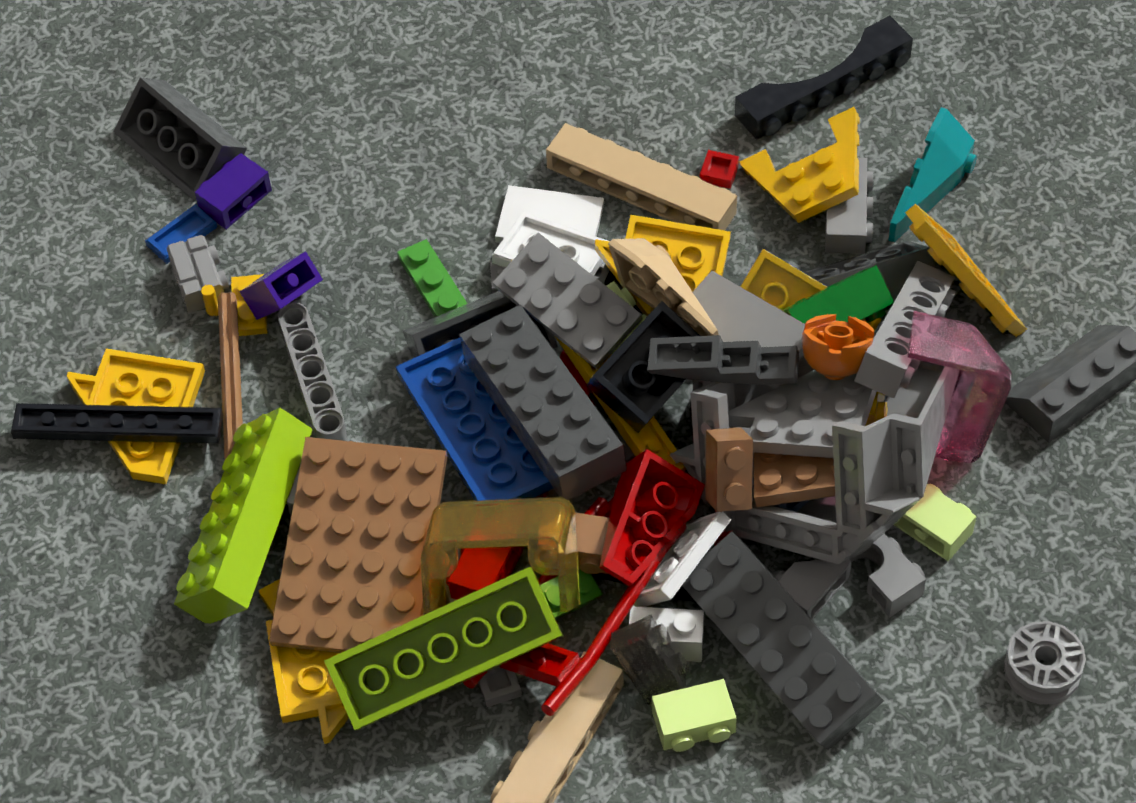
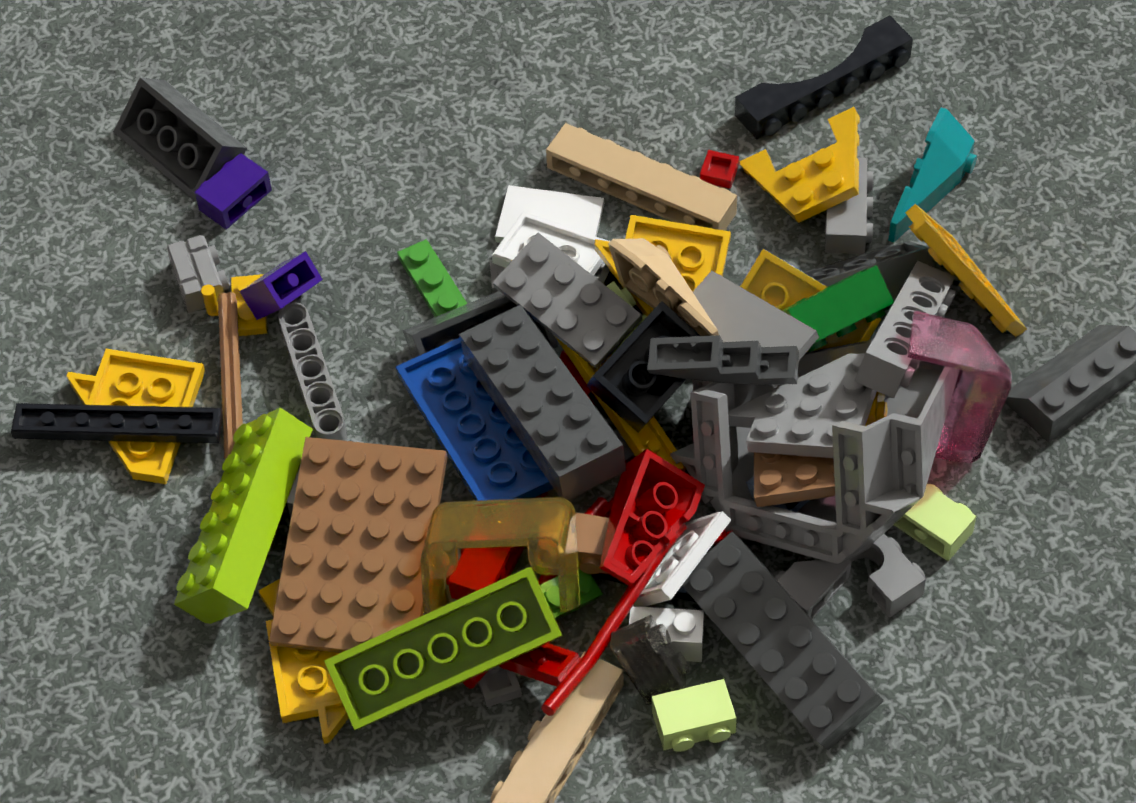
blue tile [145,204,217,264] -> none
medium nougat brick [705,427,753,512] -> none
orange cylinder [802,314,874,380] -> none
light grey wheel [1004,621,1086,705] -> none

